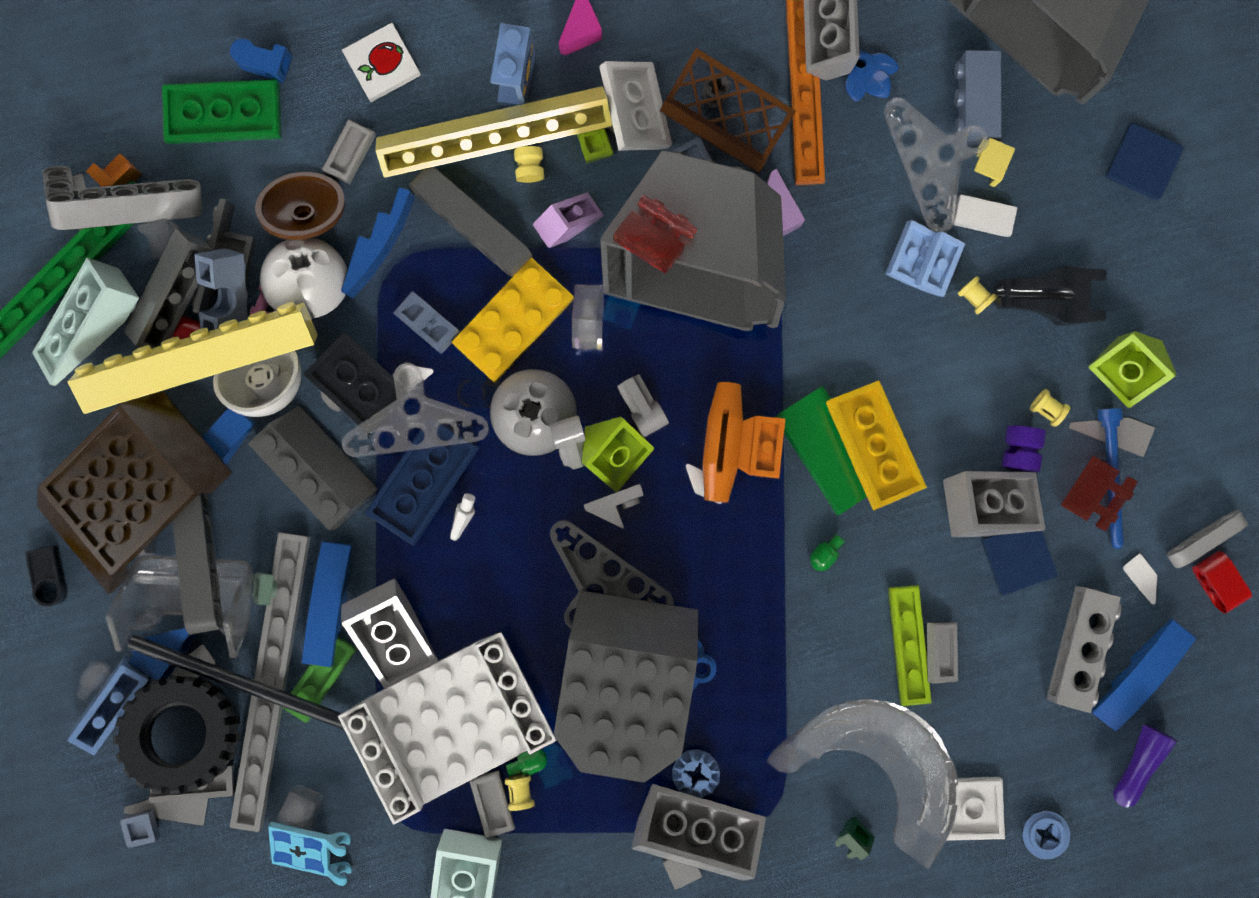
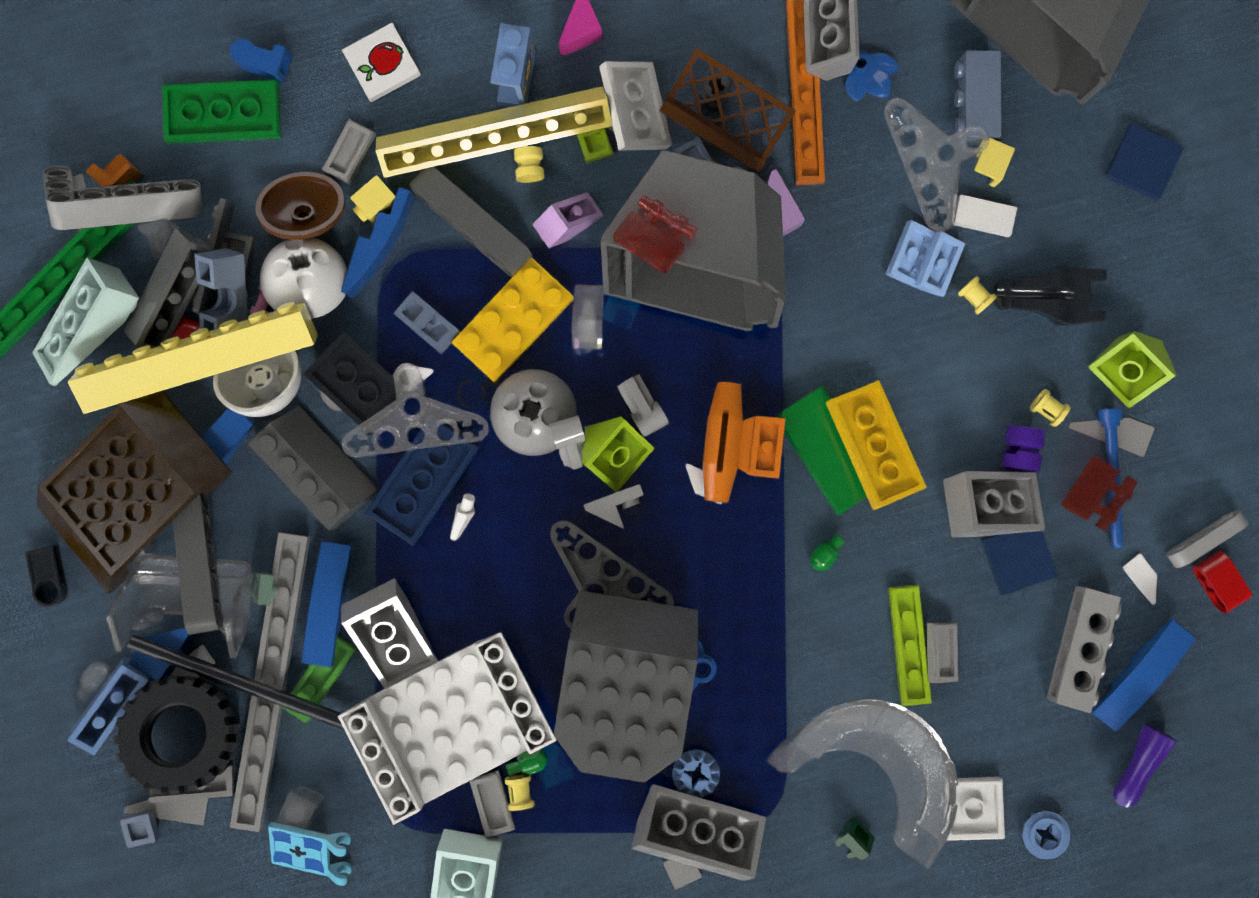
none -> light yellow brick [350,175,396,225]

